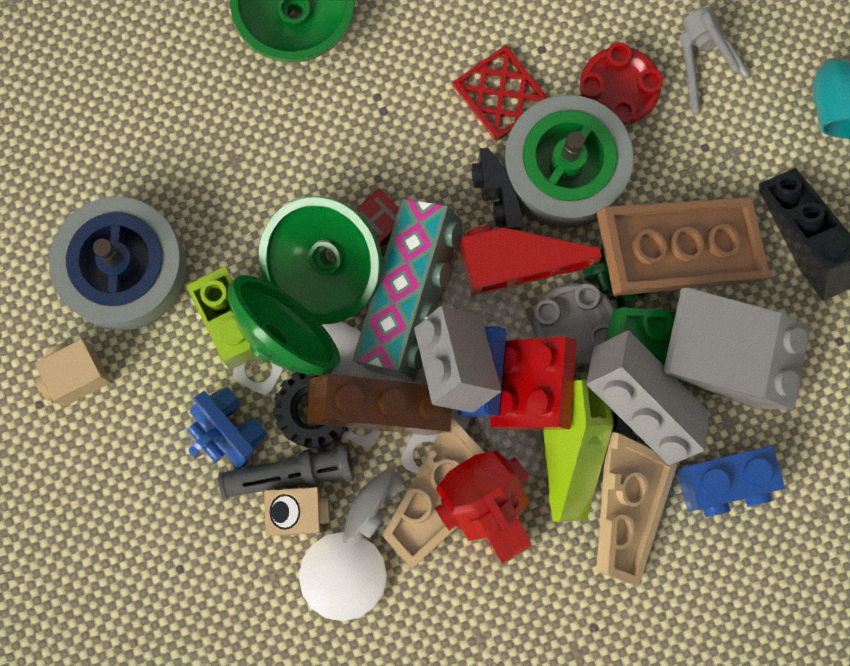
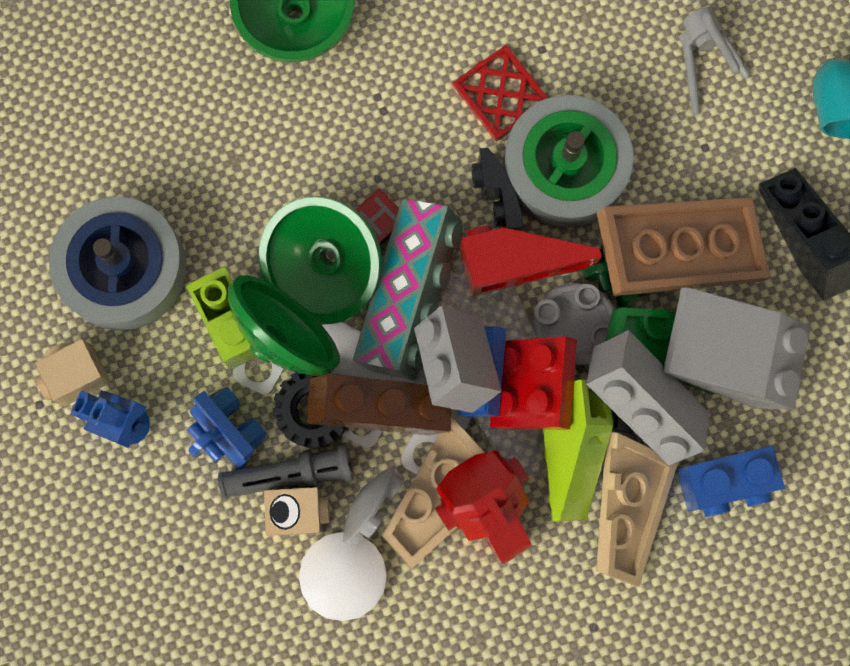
red dish [579,42,663,126] -> none
none -> blue hips [71,390,150,448]

